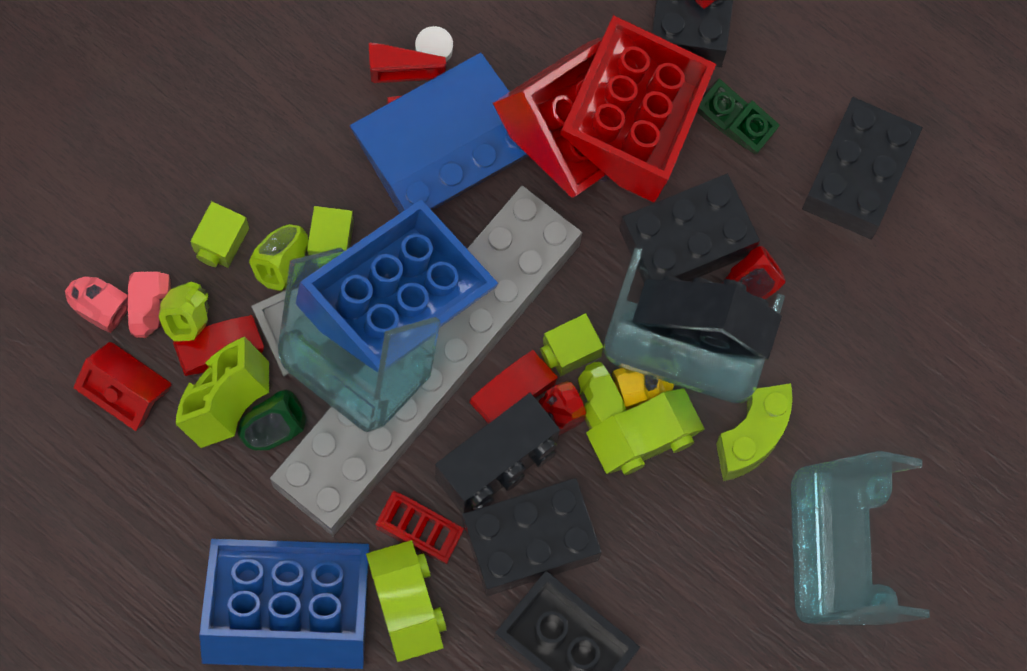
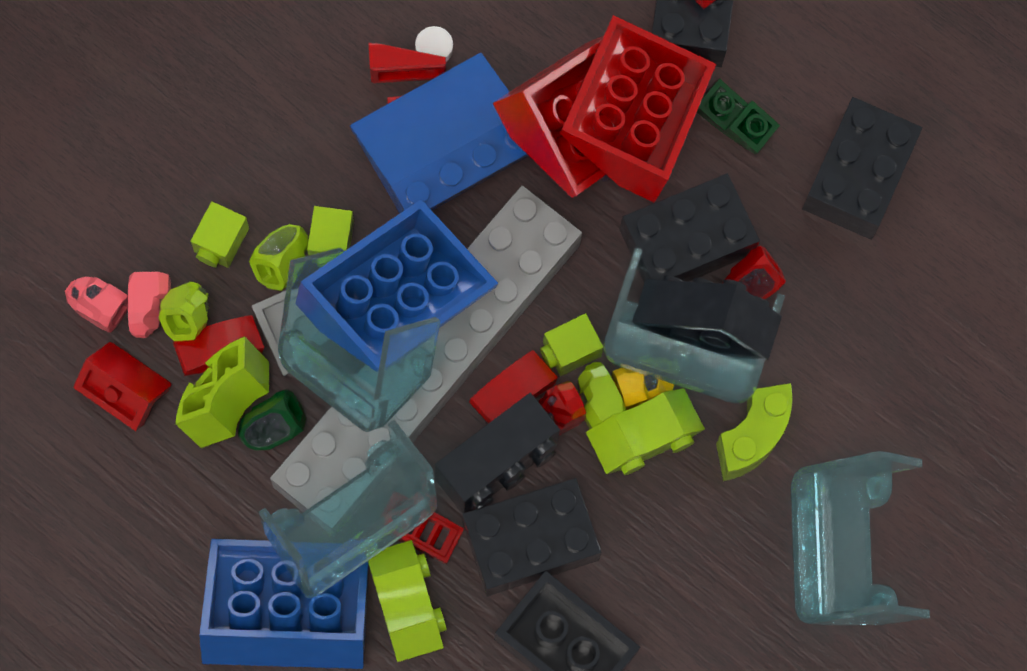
none -> clear light blue windscreen [258,420,437,598]

